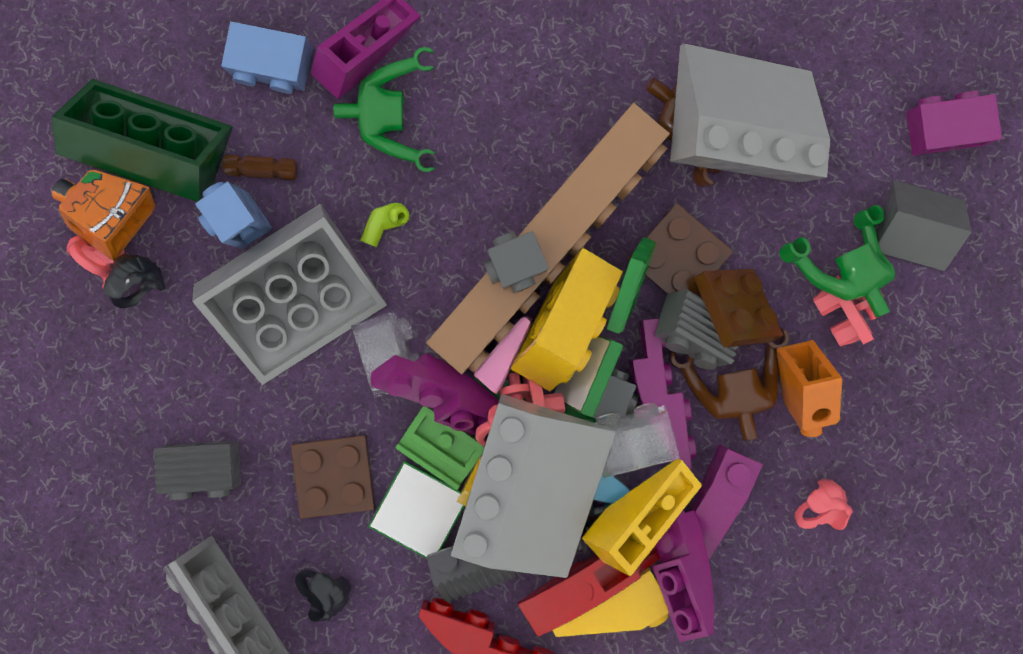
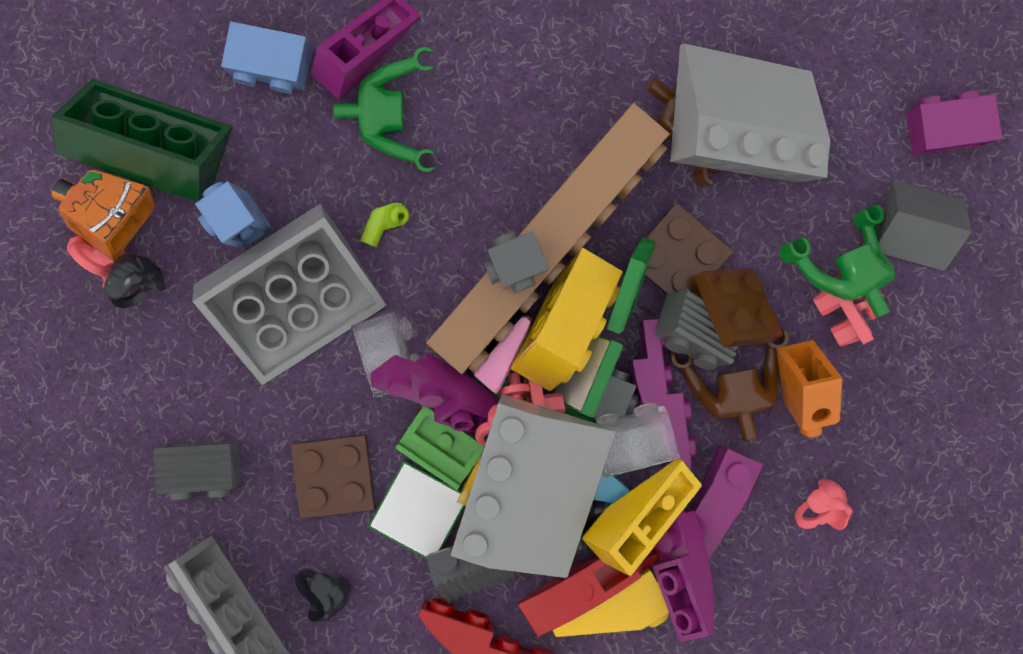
reddish brown axle [222,154,298,180] -> none

